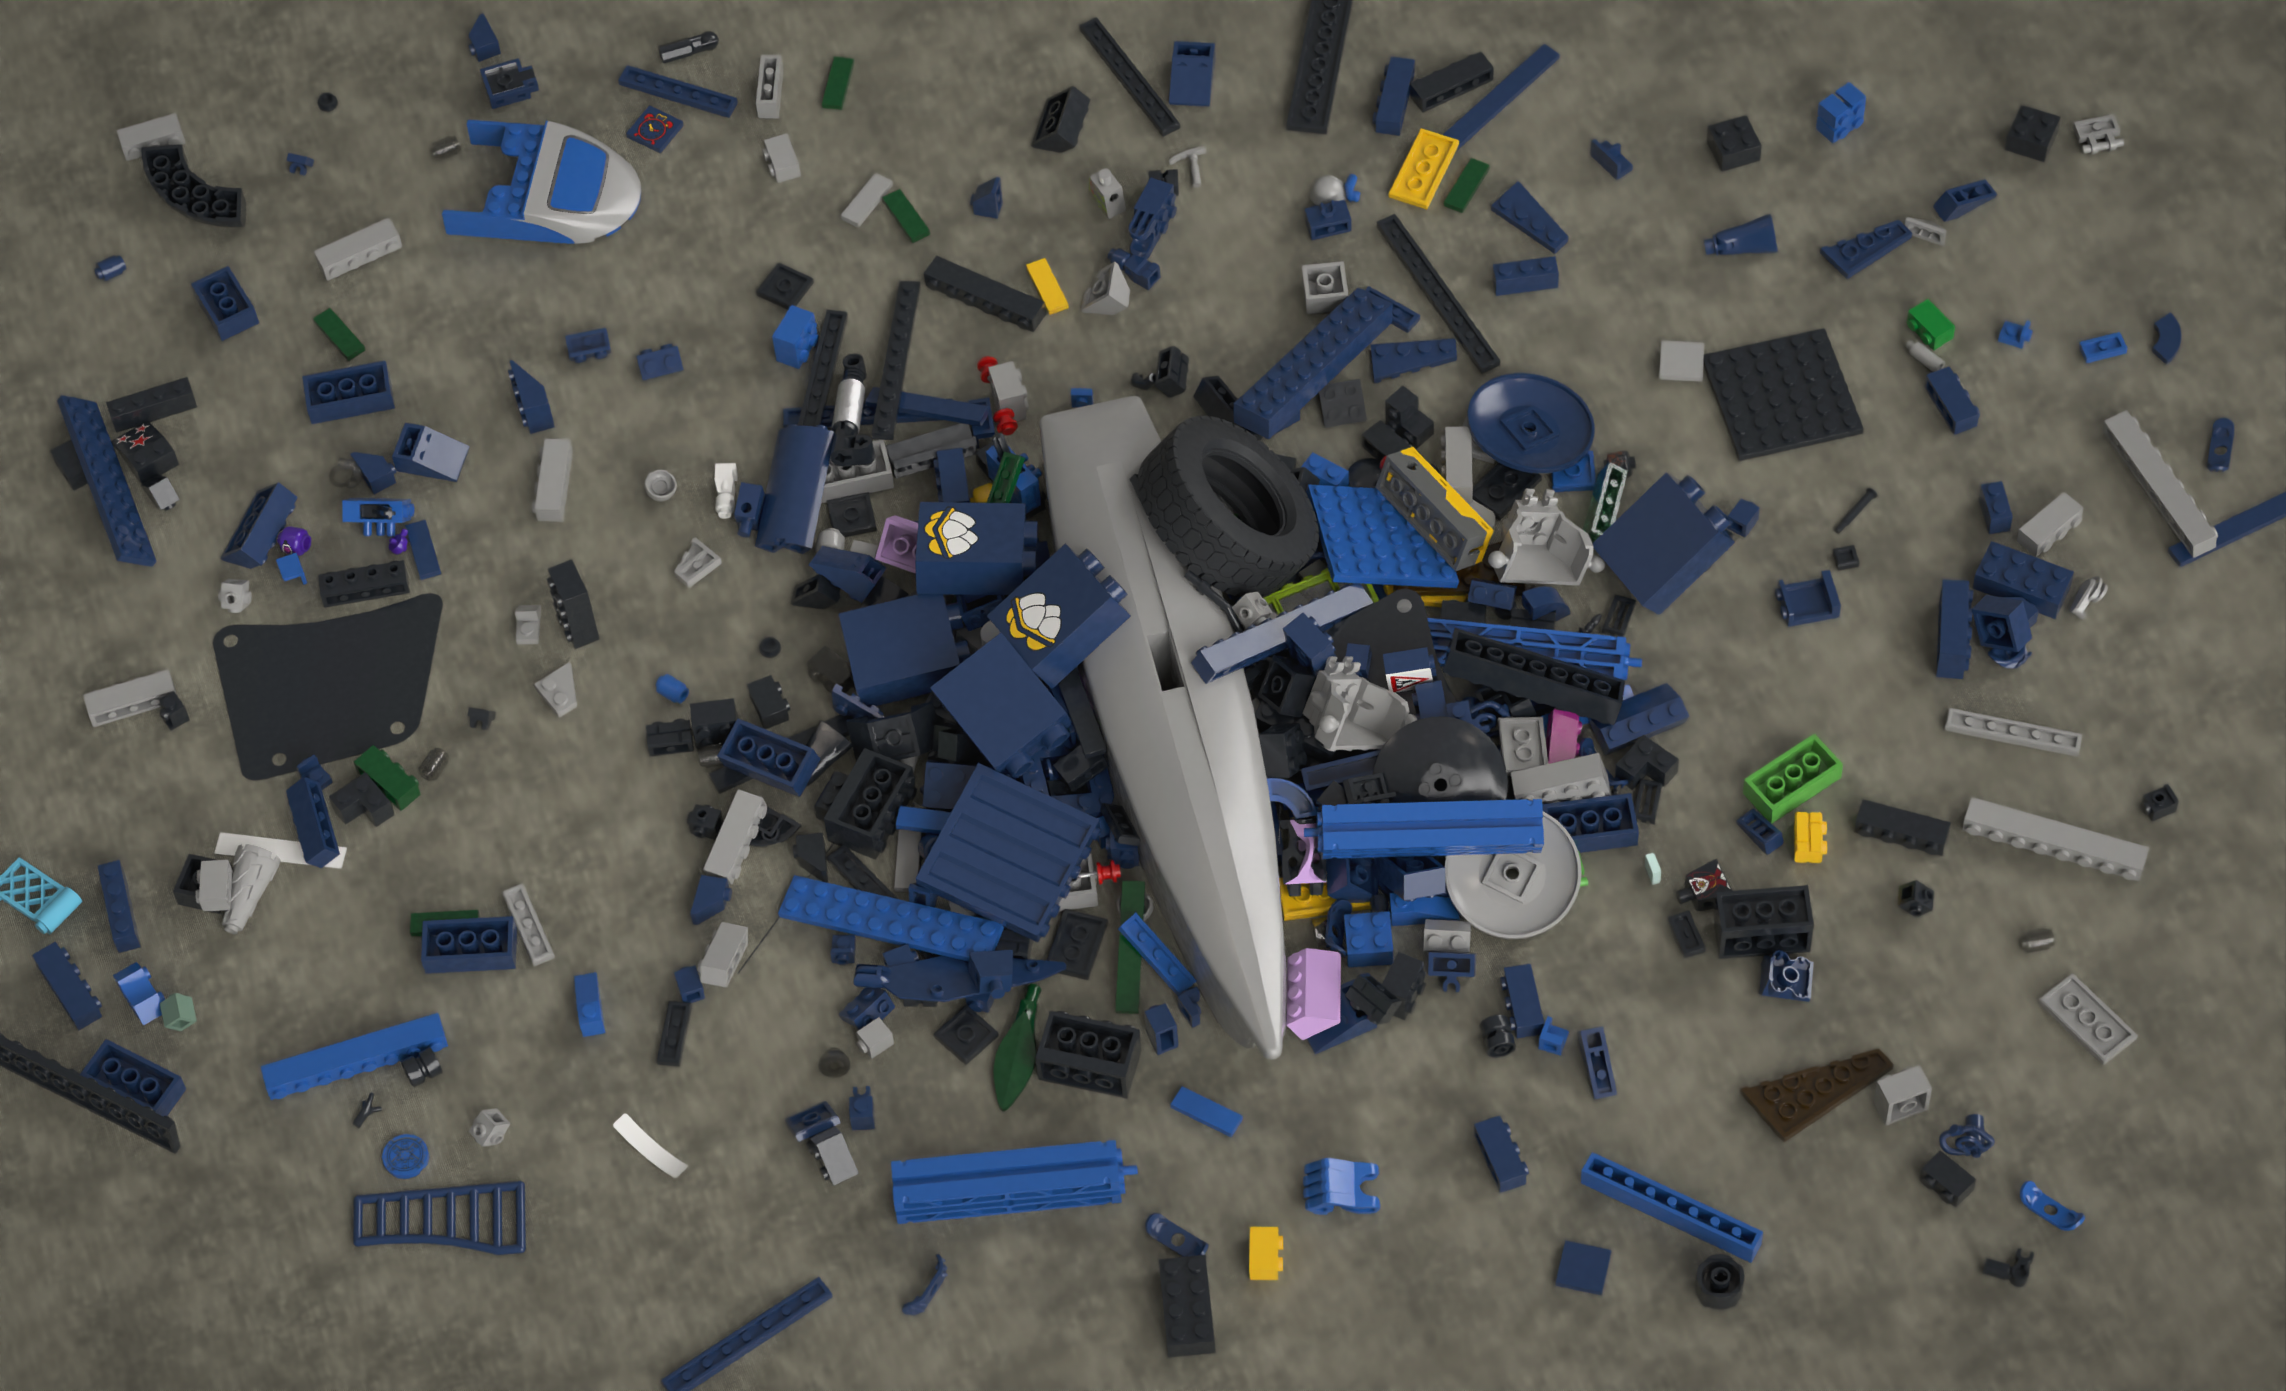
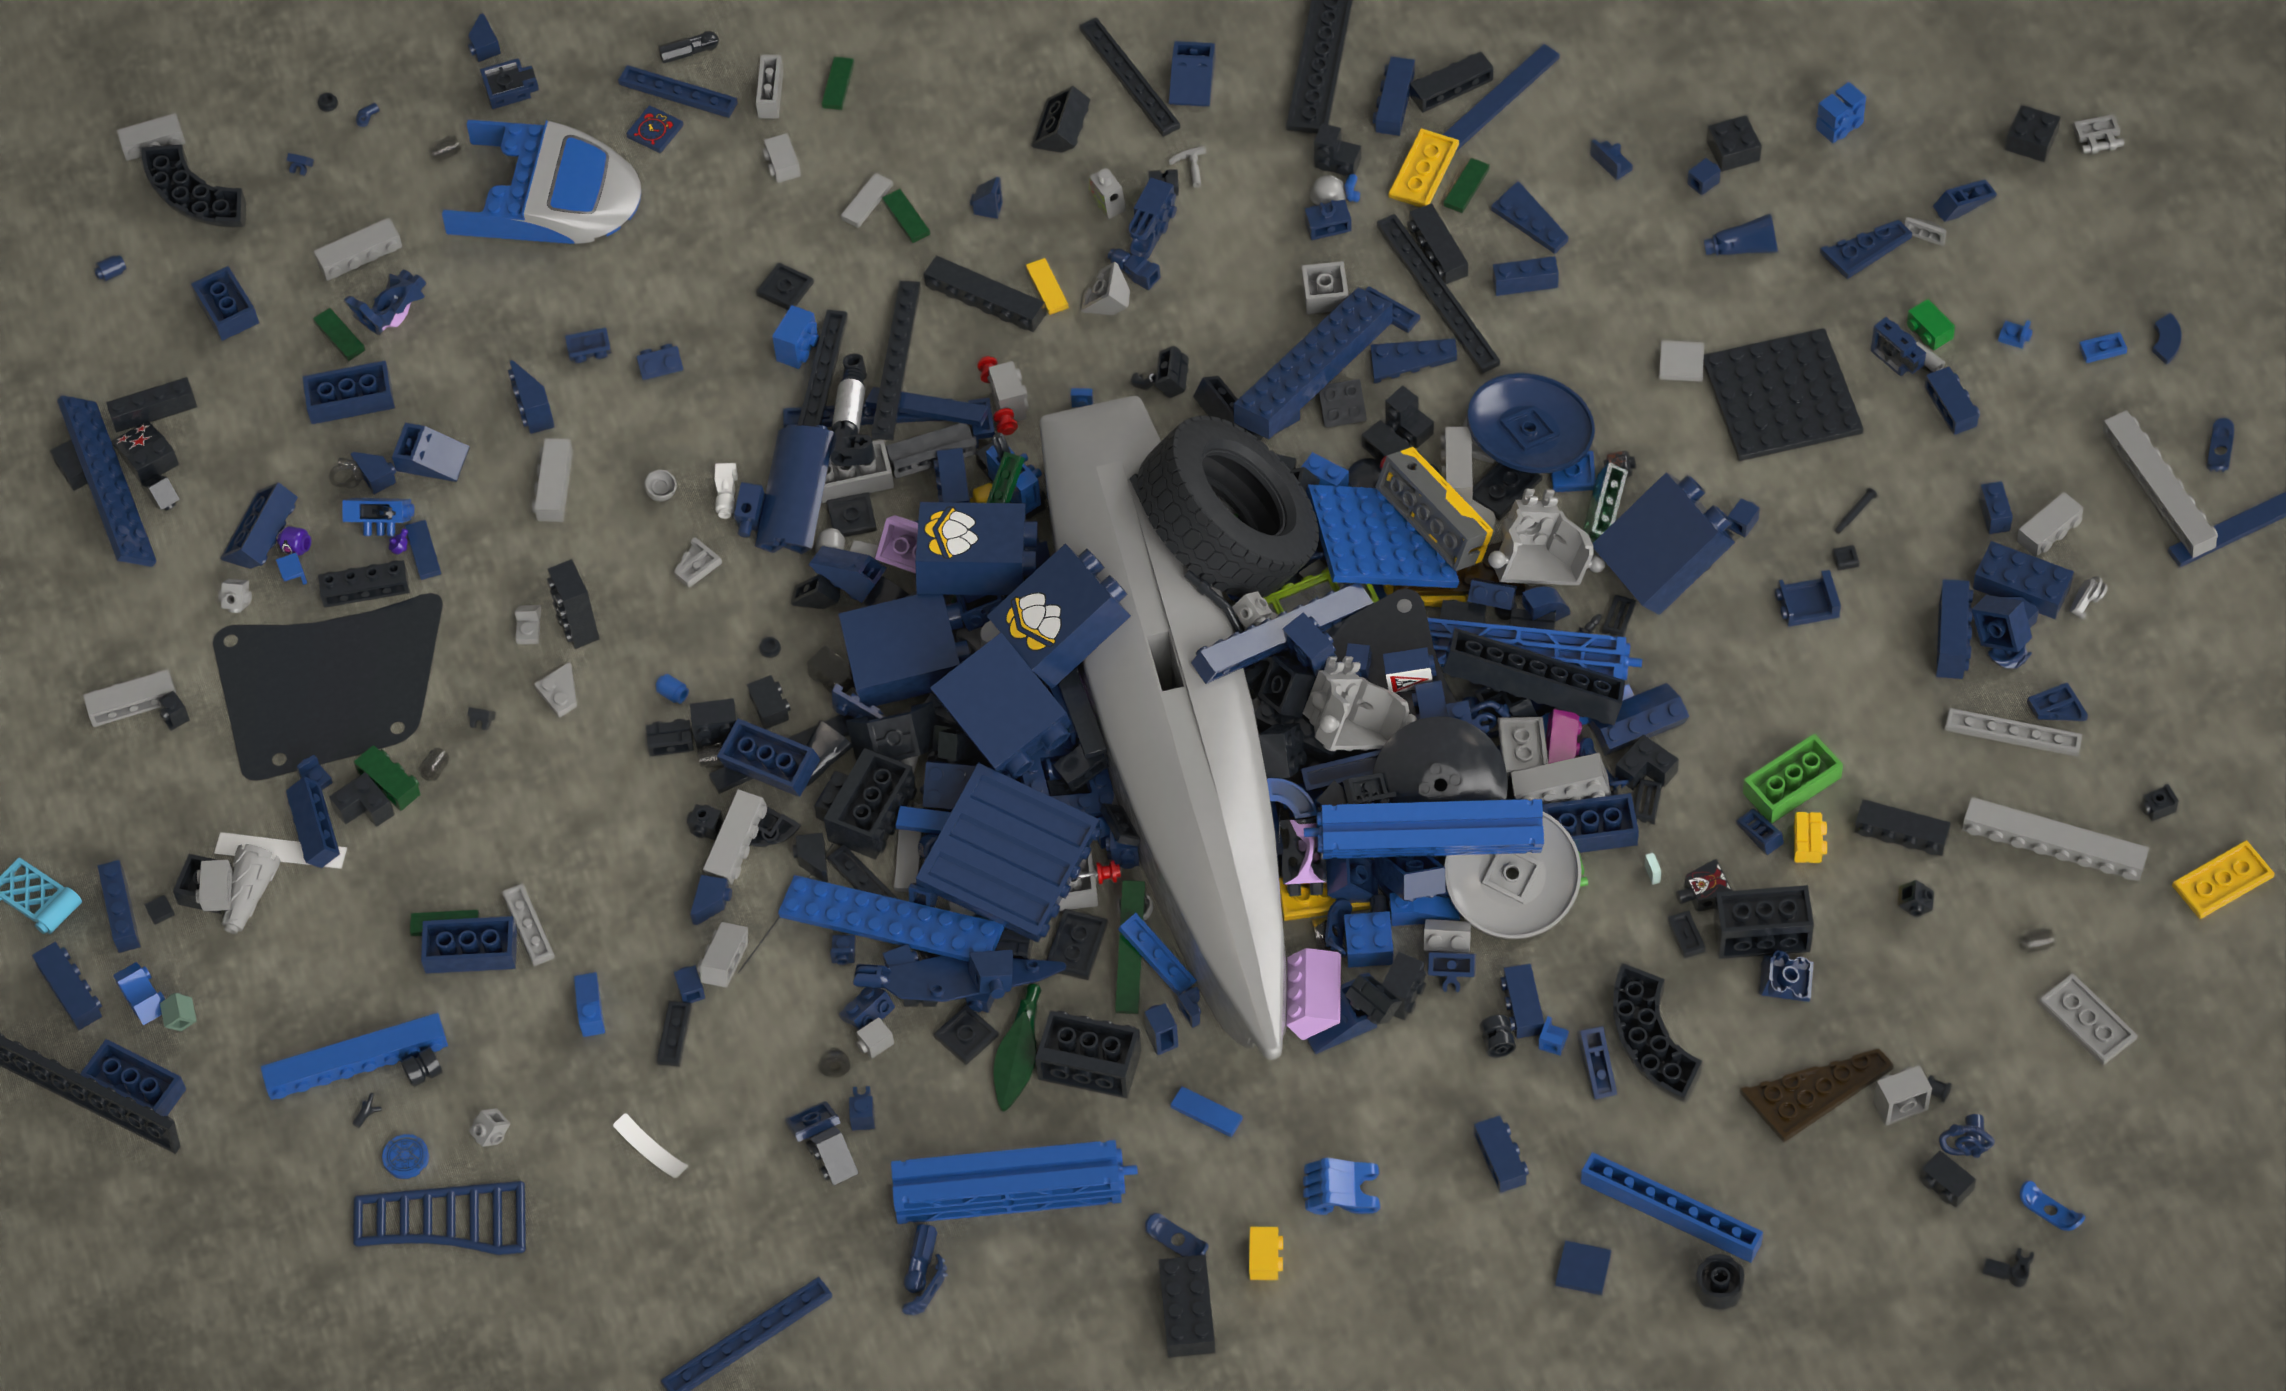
none -> black tile [144,895,175,925]
none -> dark blue hips [344,269,427,335]
none -> dark blue arm [356,103,380,127]
none -> dark blue piece [903,1224,938,1293]
none -> black brick [1314,123,1362,176]
none -> black brick [1407,203,1468,285]
none -> black brick [1613,963,1703,1103]
none -> dark blue brick [1687,158,1721,196]
none -> dark blue piece [1870,317,1926,376]
none -> black bush [1927,1075,1952,1103]
none -> dark blue wing [2027,682,2088,721]
none -> yellow tile [2172,840,2275,919]

